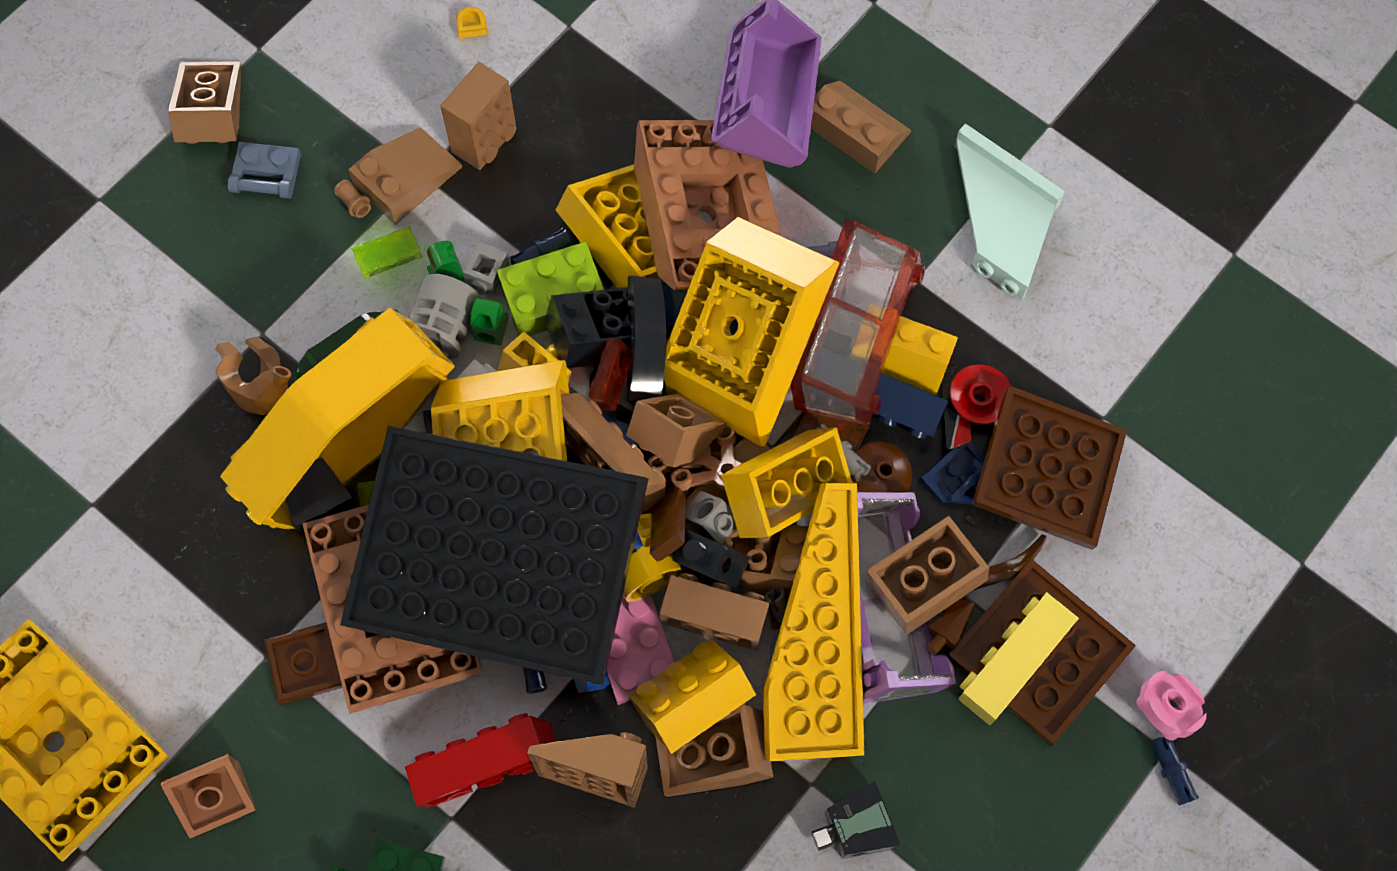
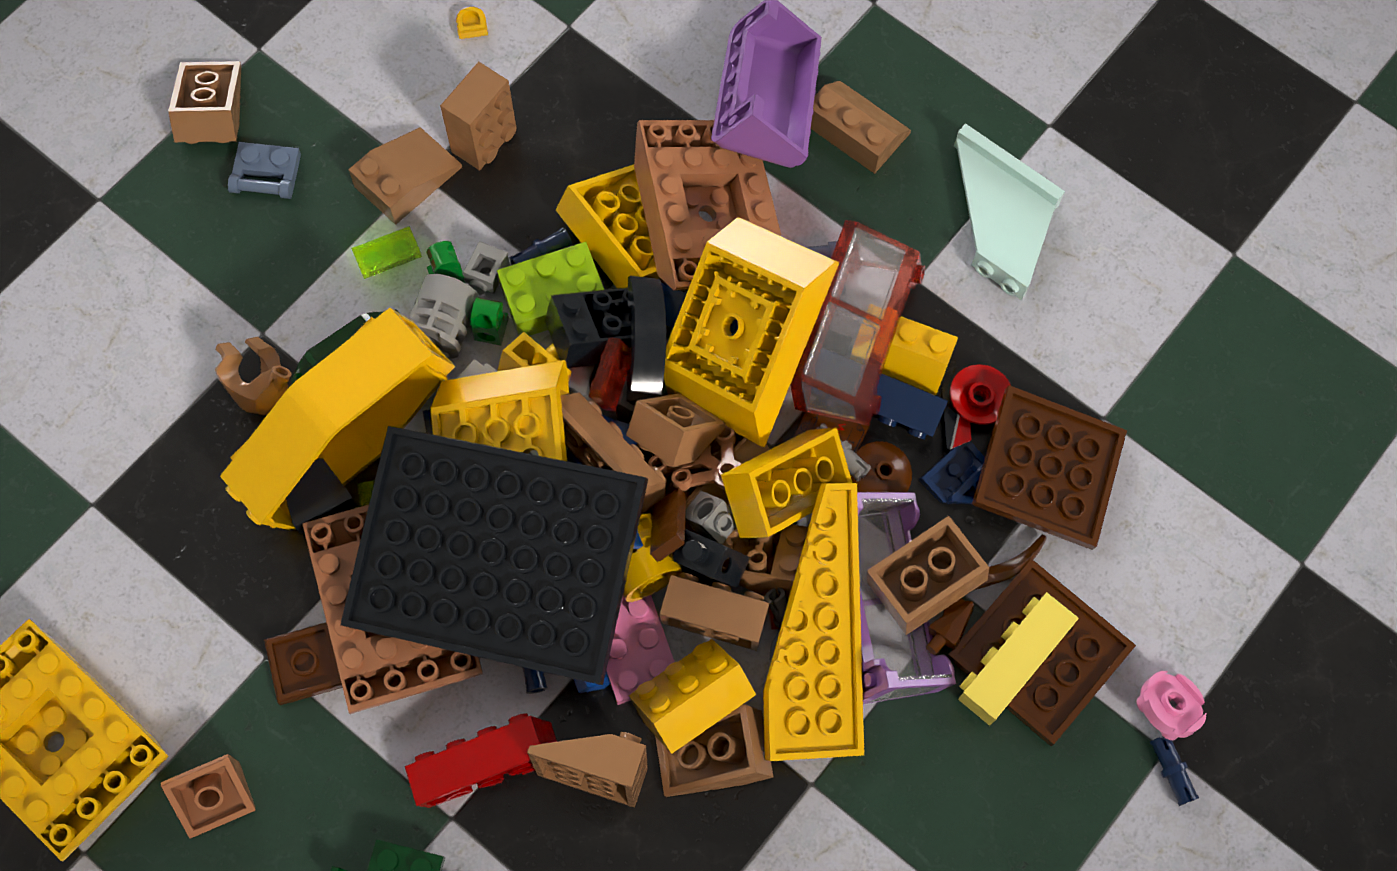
medium nougat pin [334,180,371,218] -> none
torso [811,781,900,859] -> none

